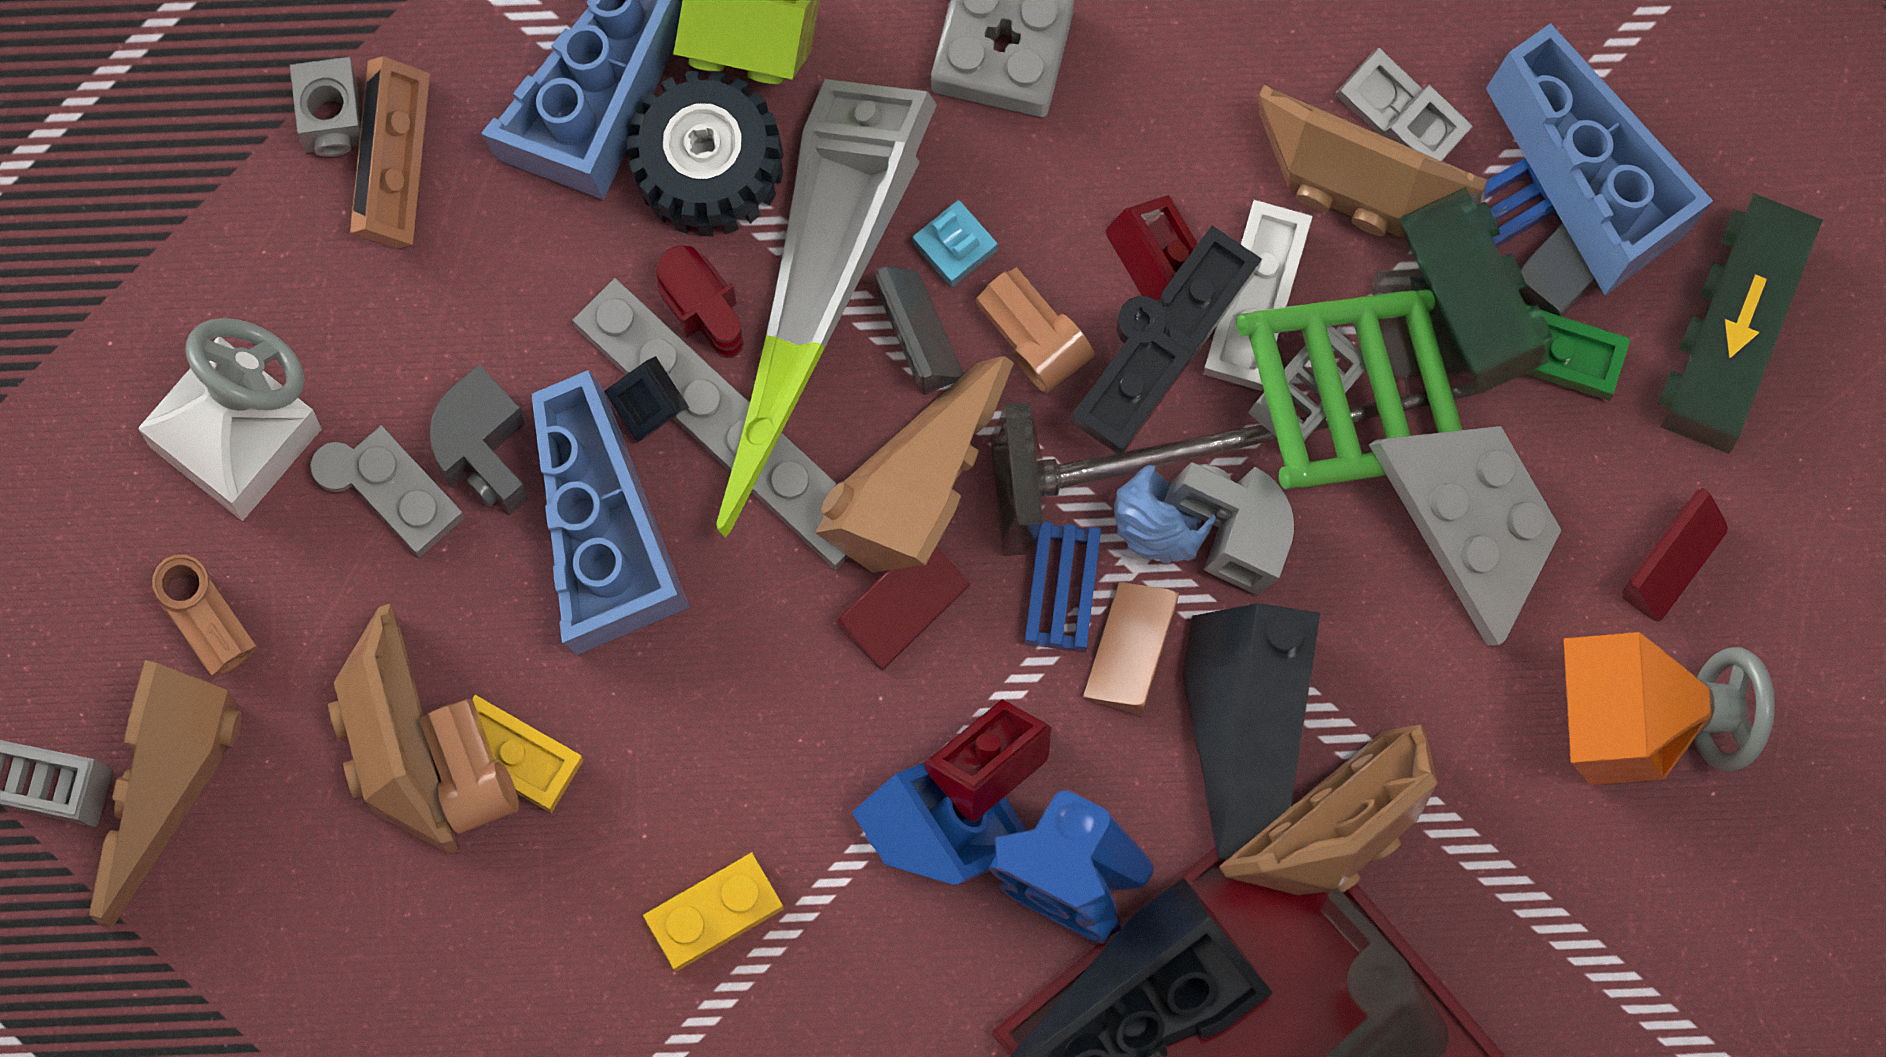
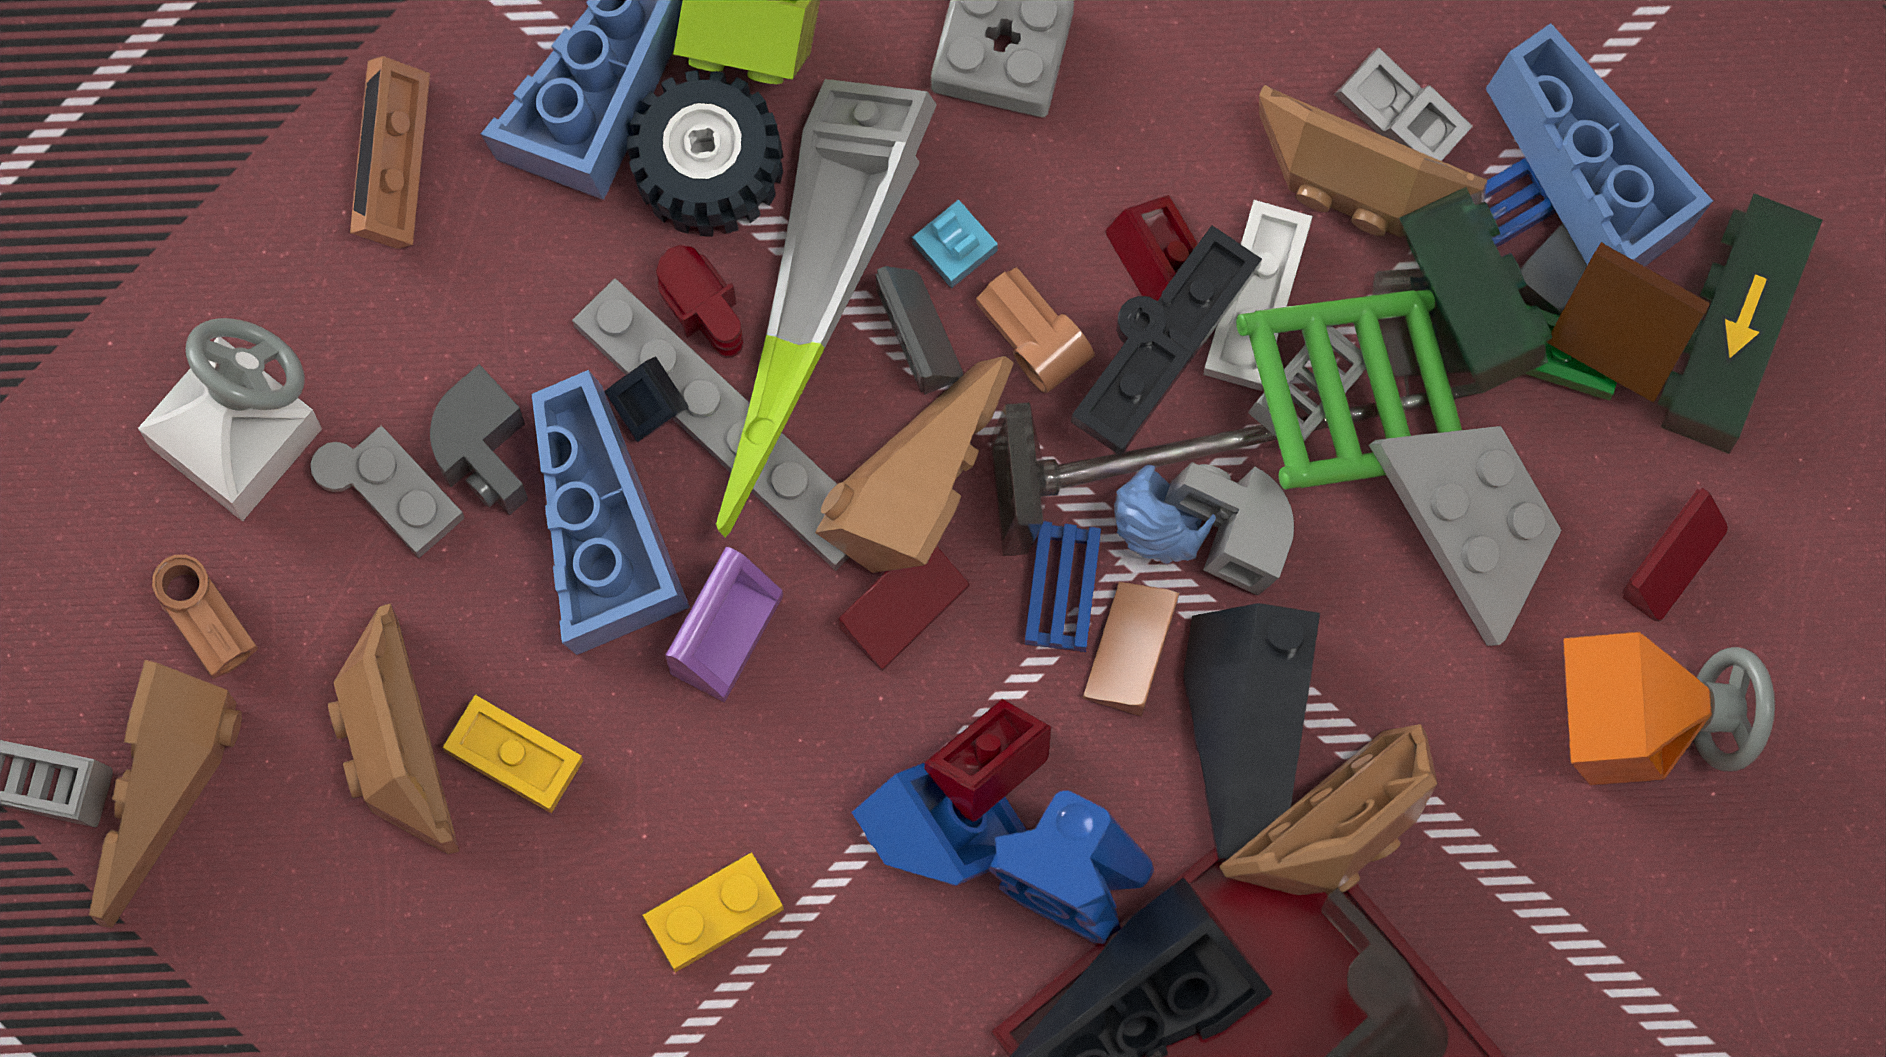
light grey brick [290,57,362,157] -> none
nougat piece [418,699,519,834] -> none
none -> medium lavender tile [665,547,783,703]
none -> reddish brown tile [1546,242,1710,403]

